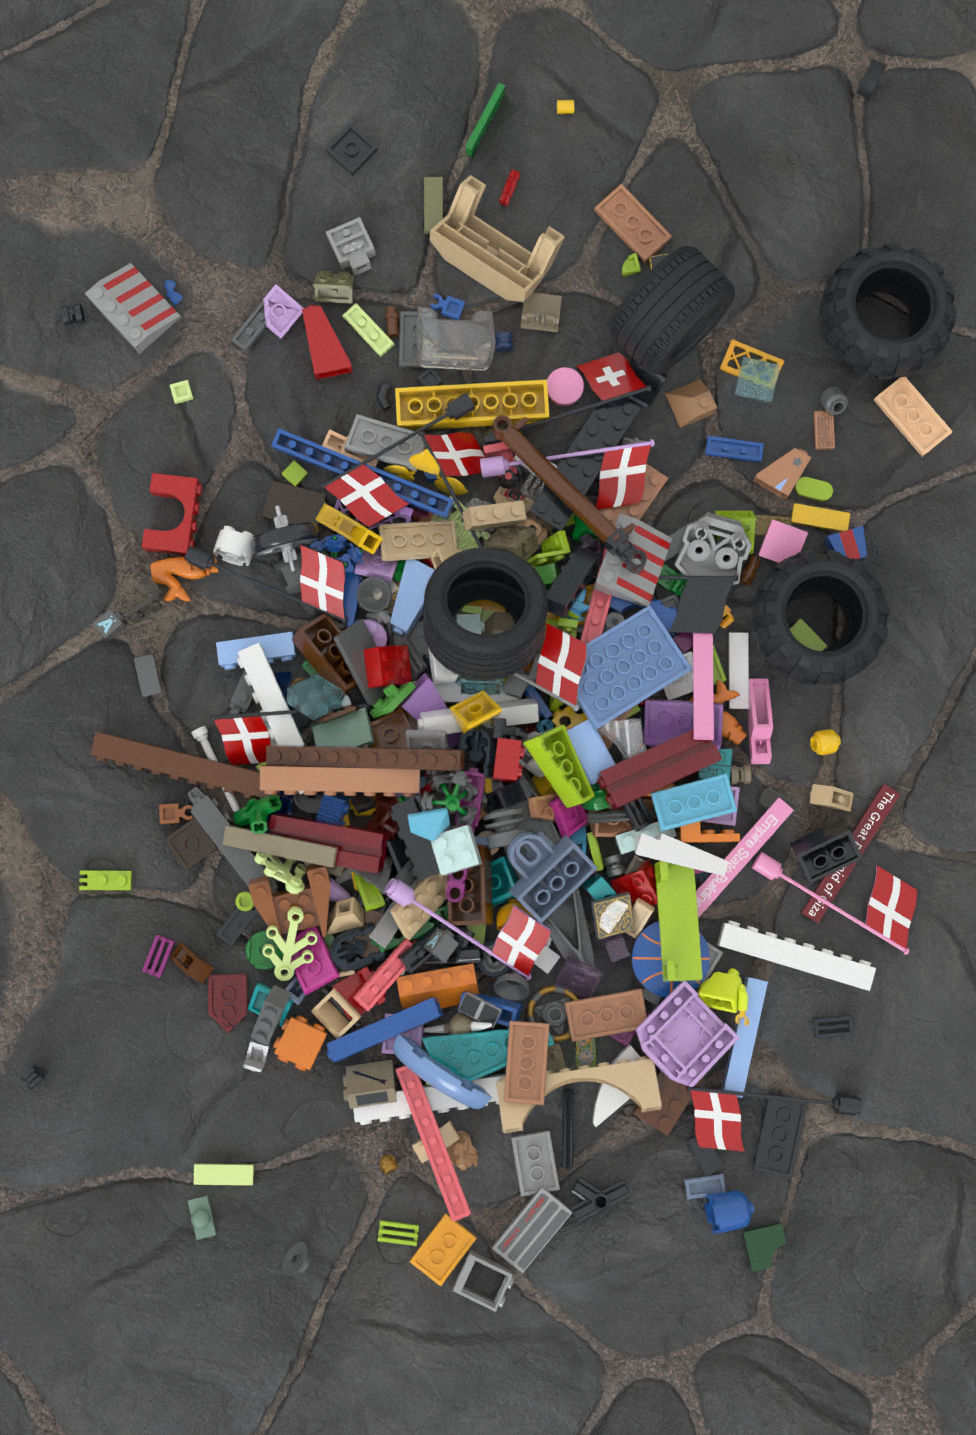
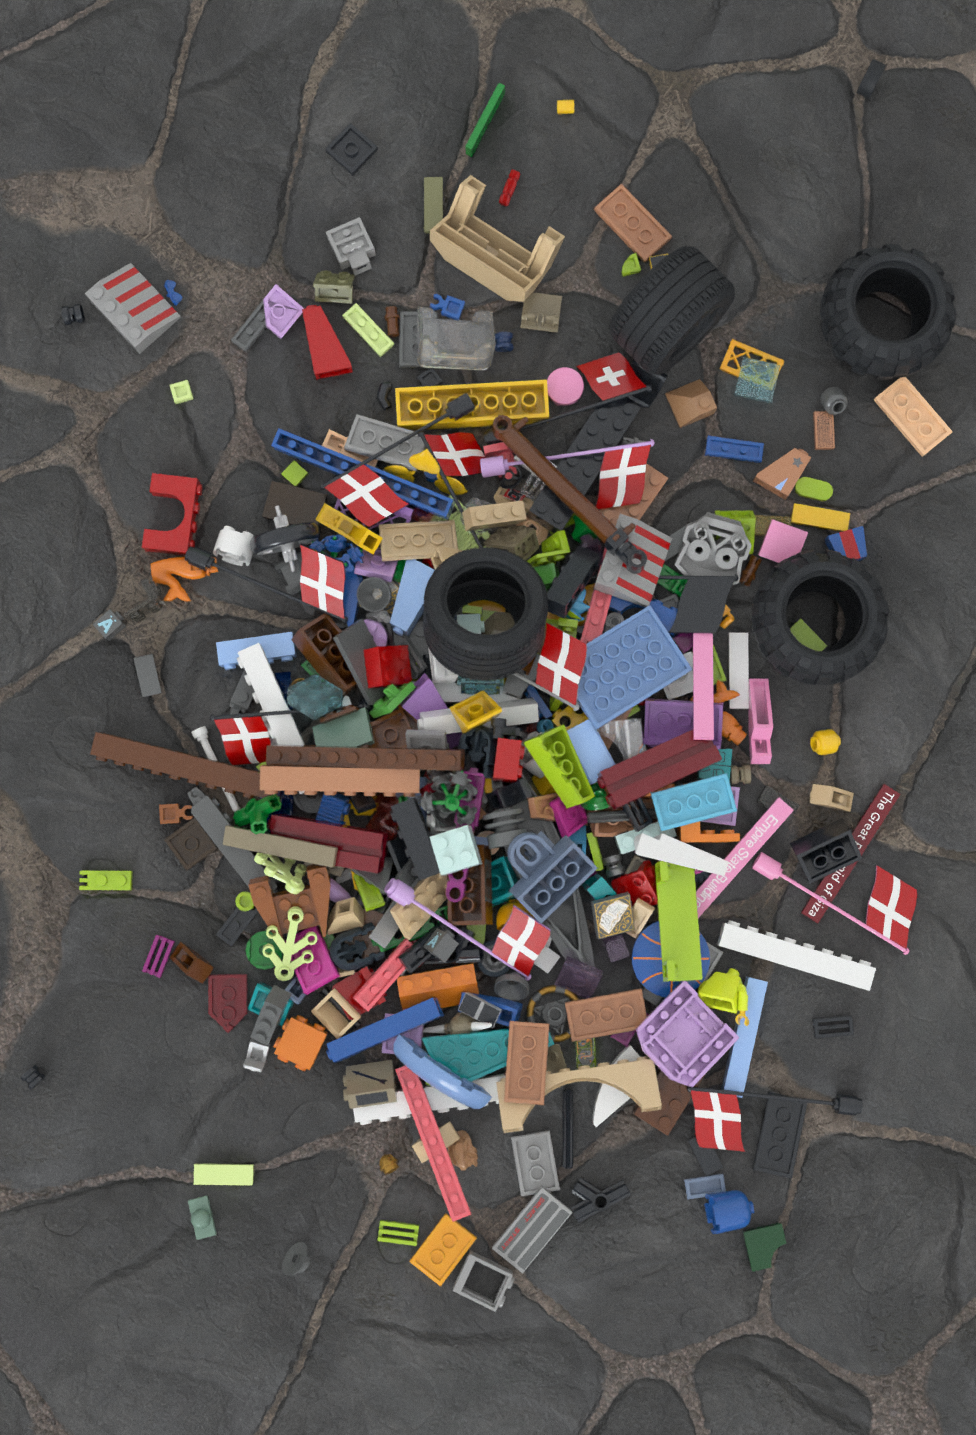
medium azure slope [408,808,450,841] -> none

